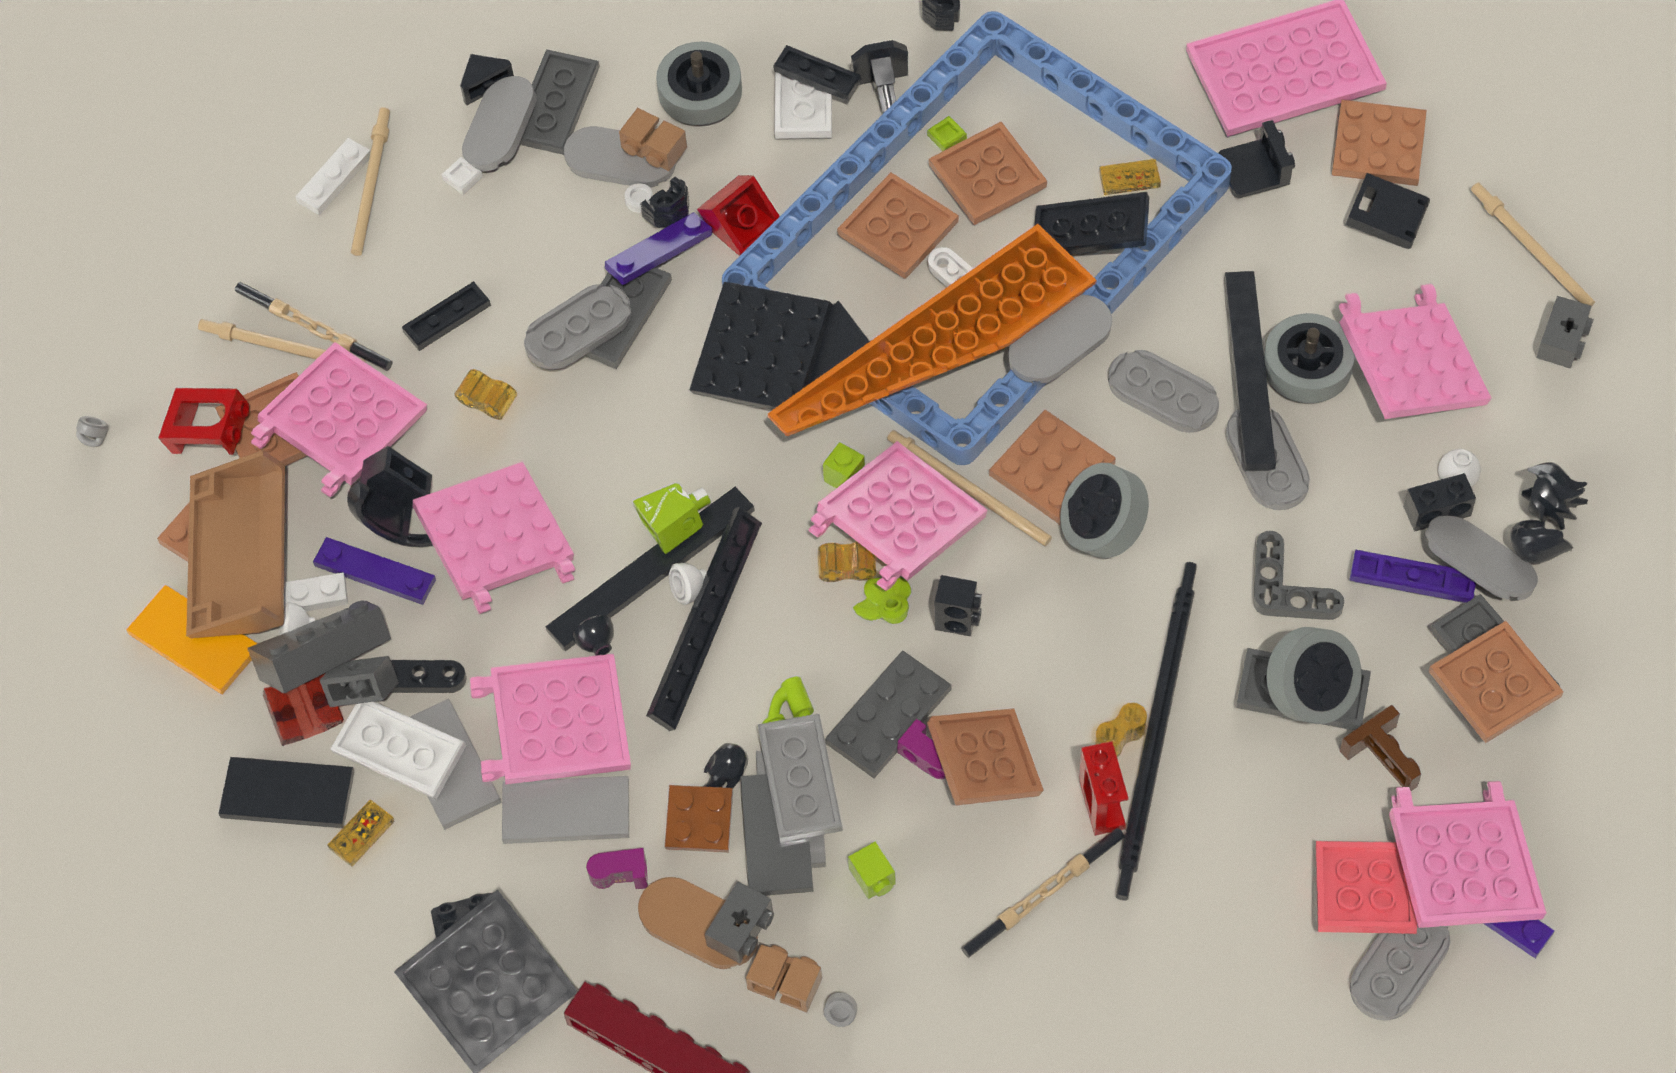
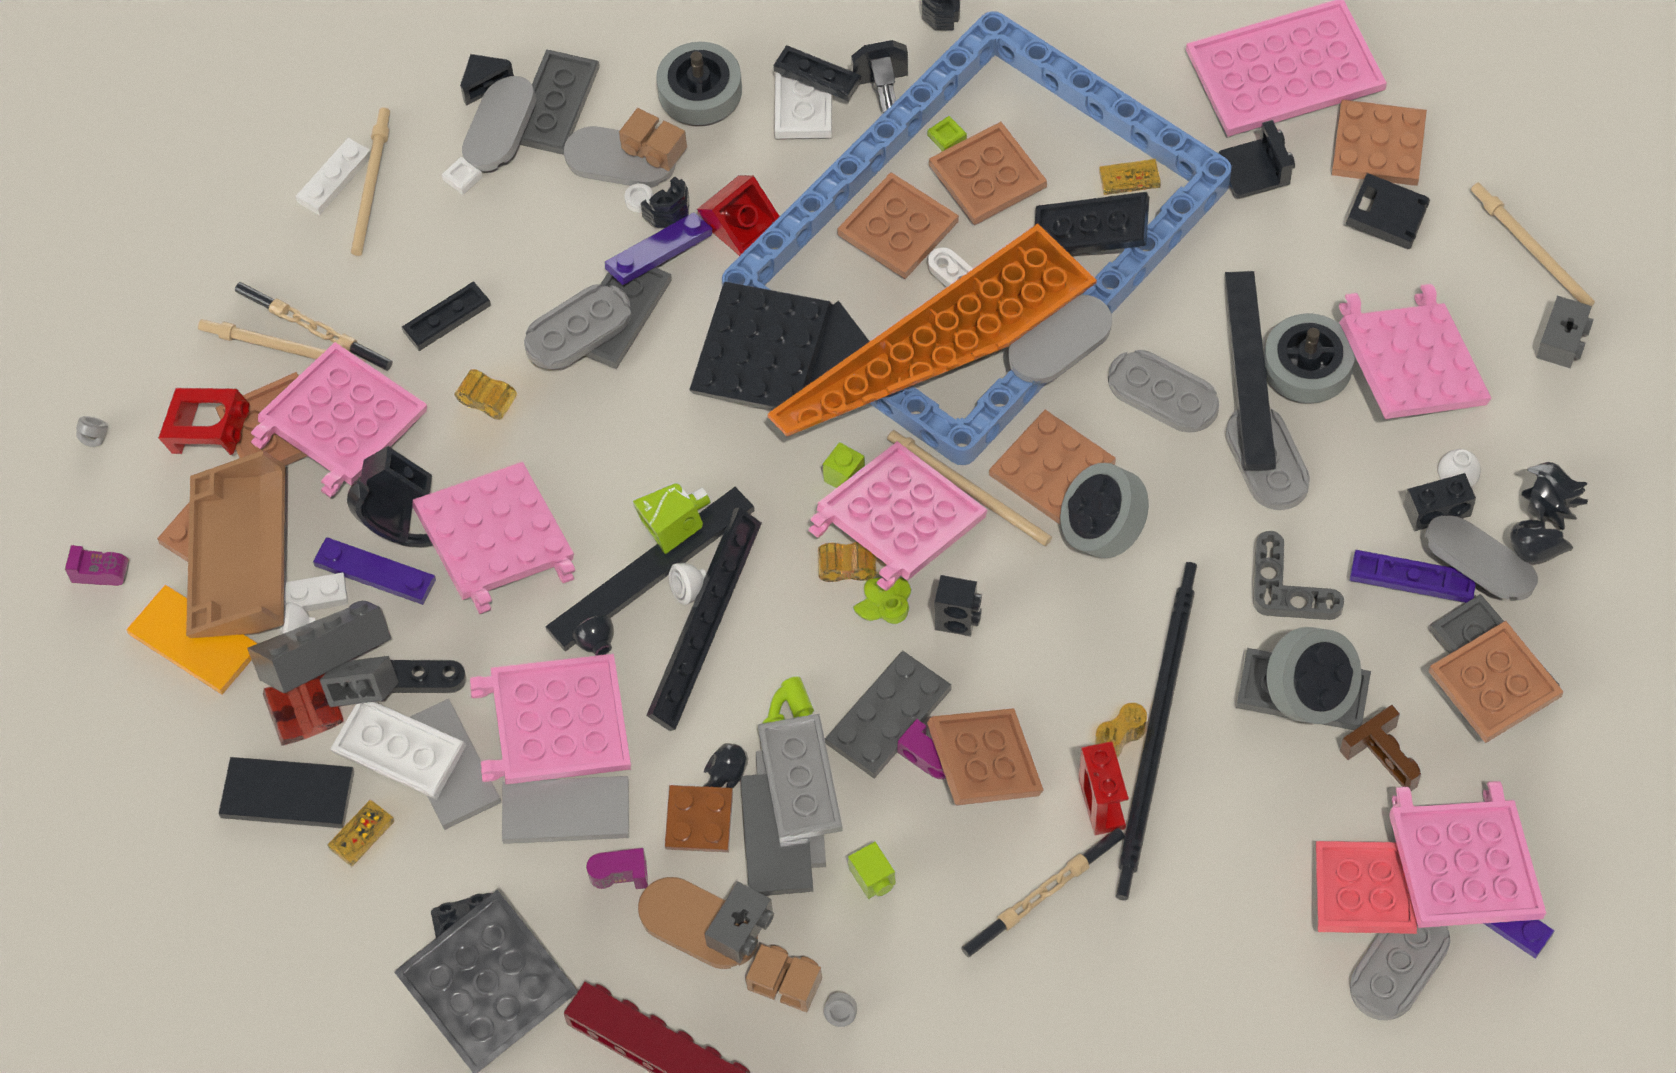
none -> magenta leg [65,545,129,586]

